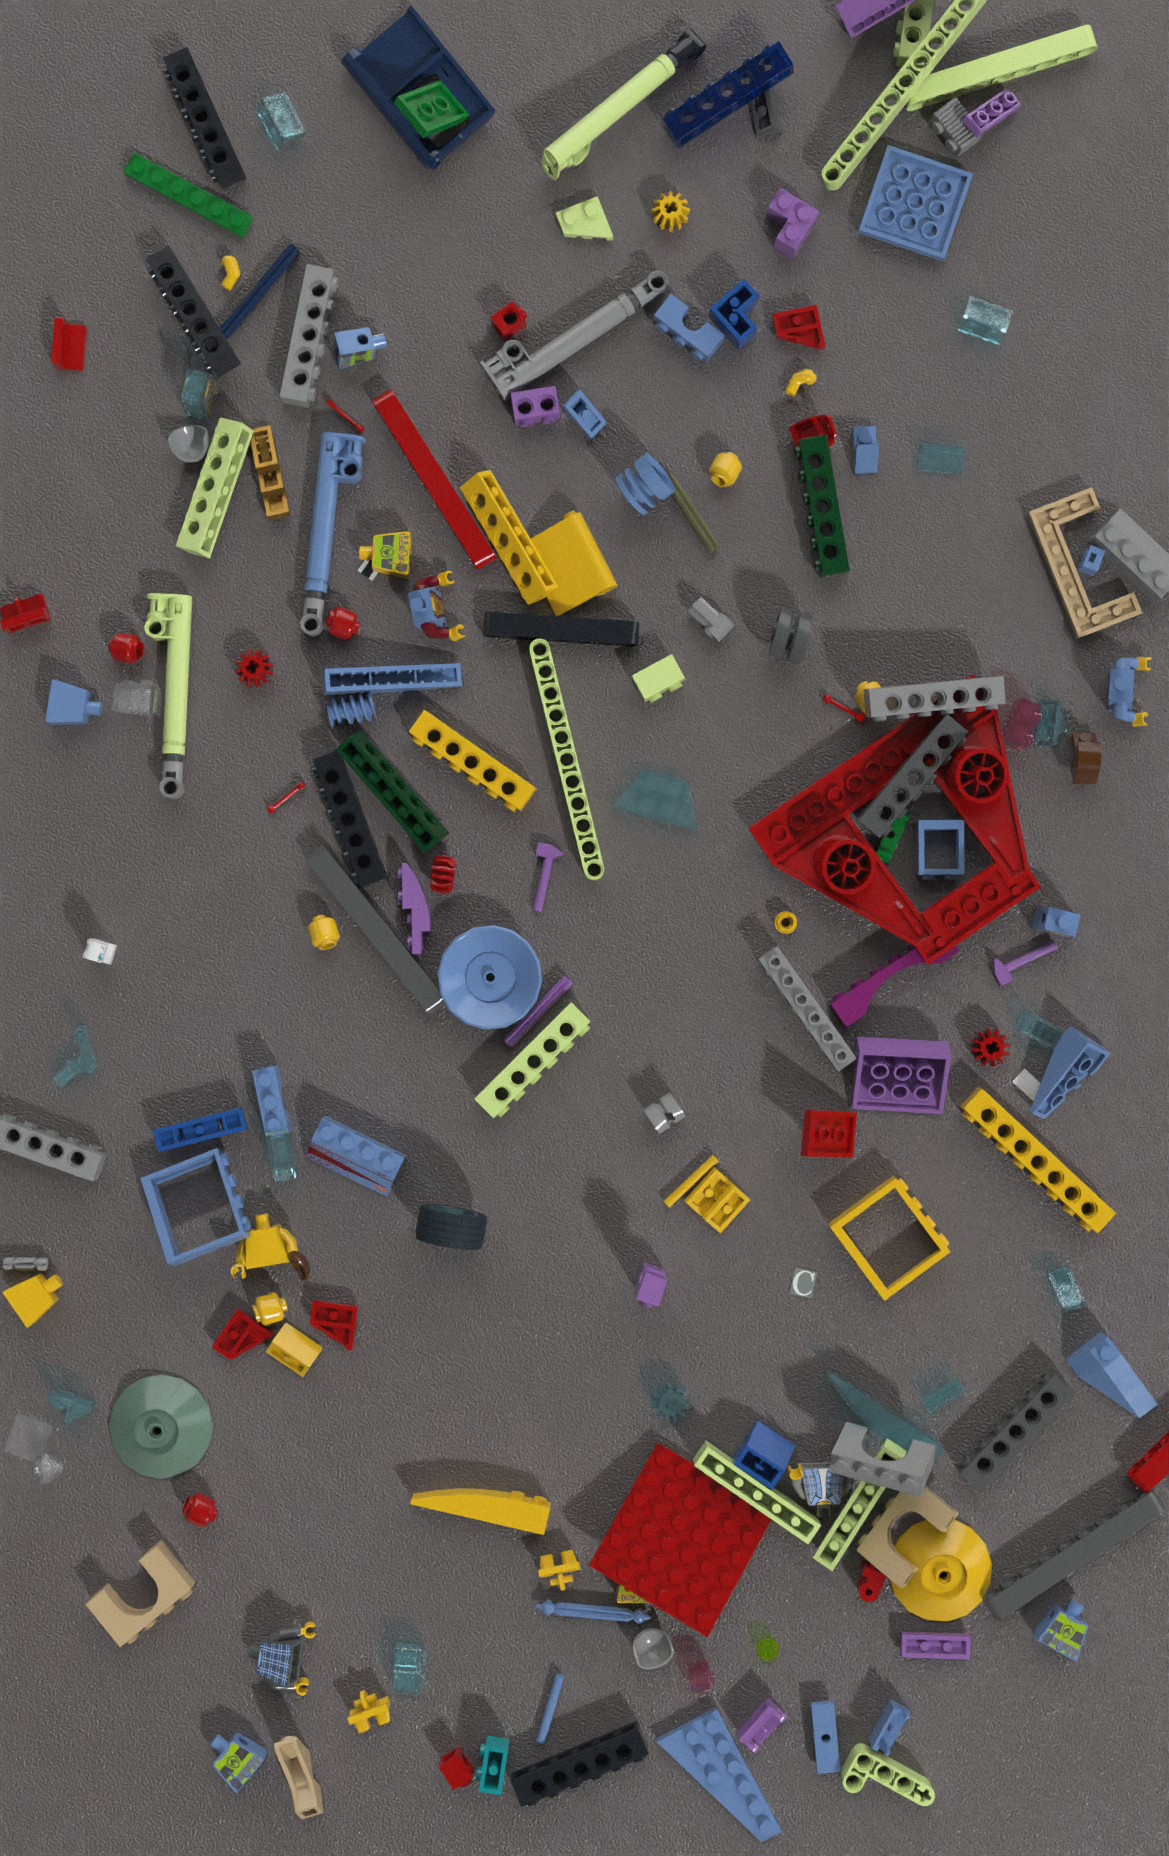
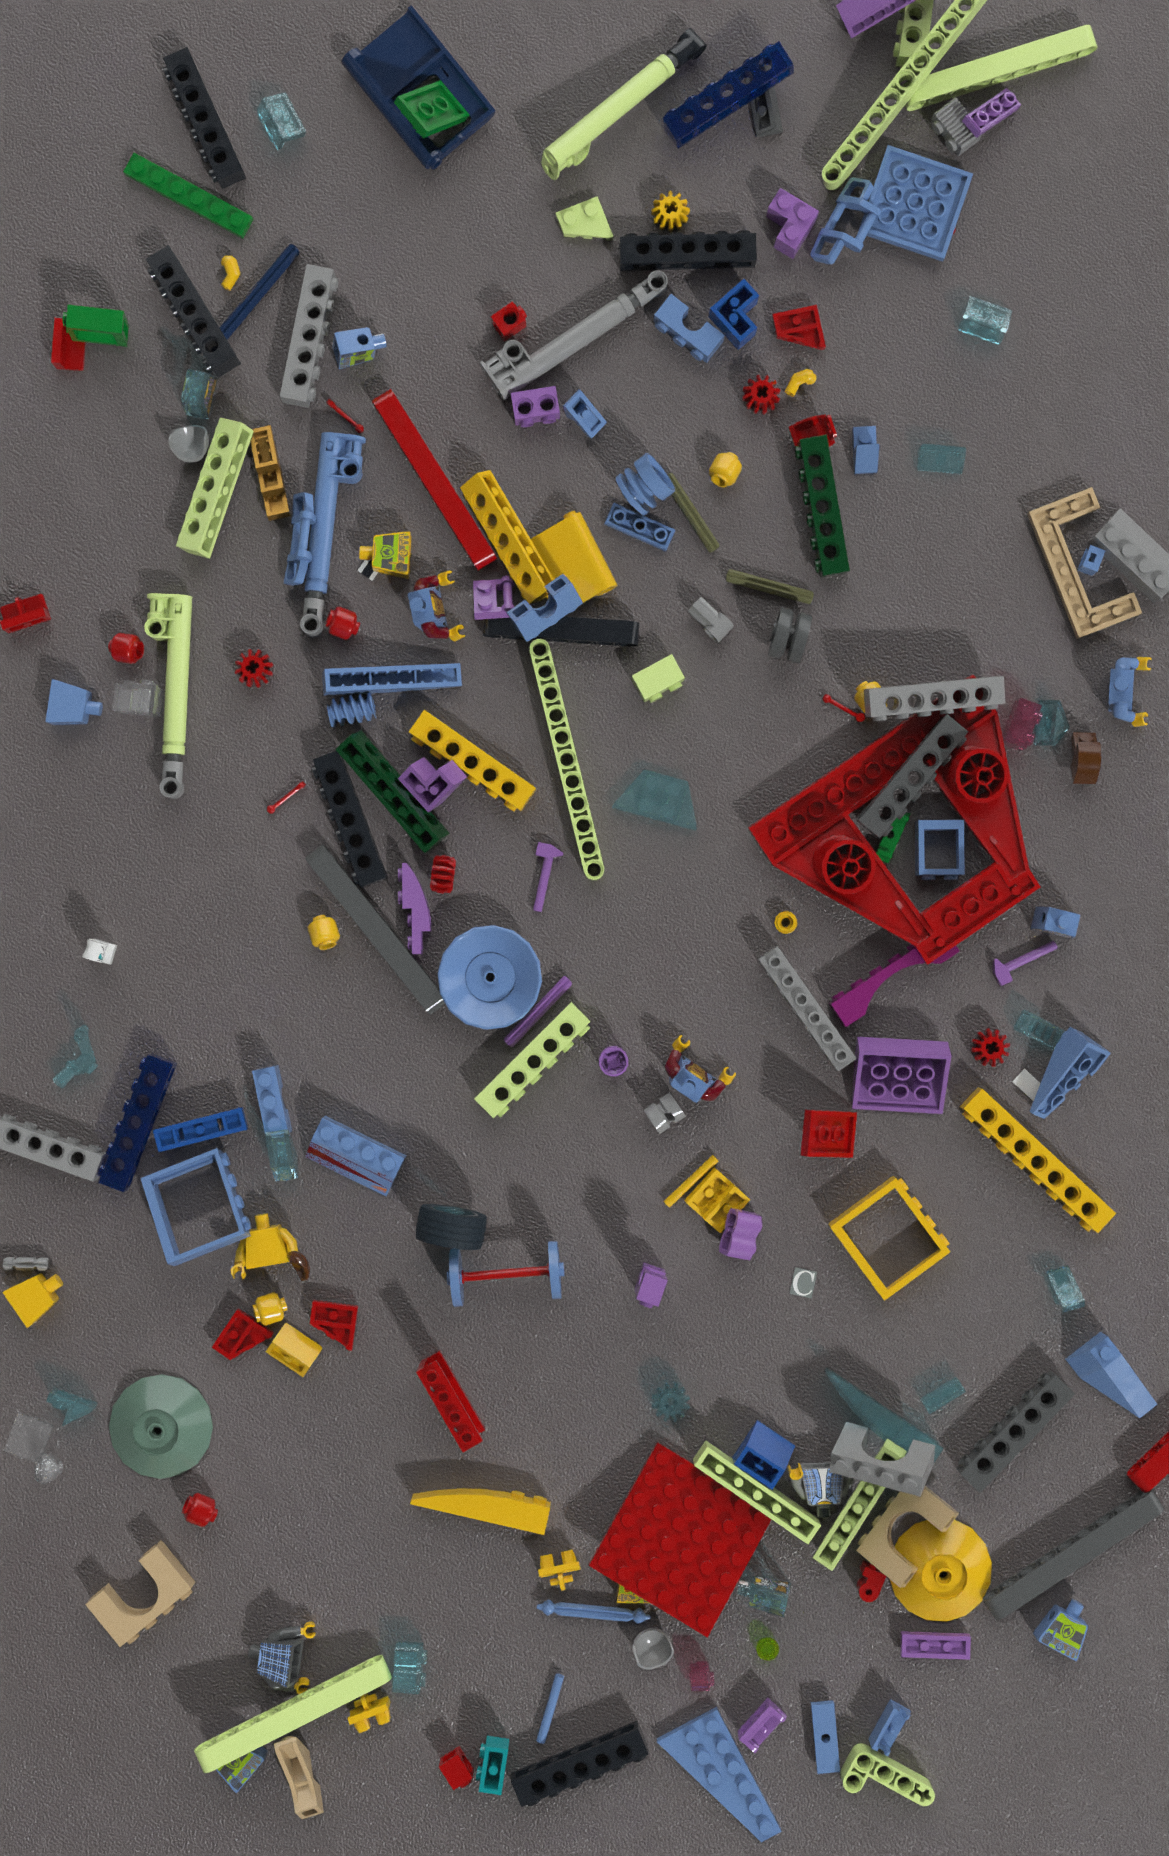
none -> green window [63,305,129,347]
none -> clear blue brick [98,1053,177,1192]
none -> yellowish green beam [194,1655,392,1773]
none -> medium blue bar [284,492,316,586]
none -> medium lavender brick [398,757,467,812]
none -> red window [416,1350,486,1452]
none -> medium blue piece [447,1241,564,1307]
none -> medium lavender plate [473,575,515,620]
none -> medium blue arch [507,574,583,642]
none -> medium lavender wheel [599,1046,628,1076]
none -> medium blue tile [604,503,675,552]
none -> black brick [620,230,757,271]
none -> torso [665,1035,736,1103]
none -> medium lavender brick [719,1208,762,1260]
none -> olive axle [726,569,814,604]
none -> clear light blue torso [737,1575,791,1617]
none -> red gear [742,374,781,414]
none -> medium blue bar [810,177,882,265]

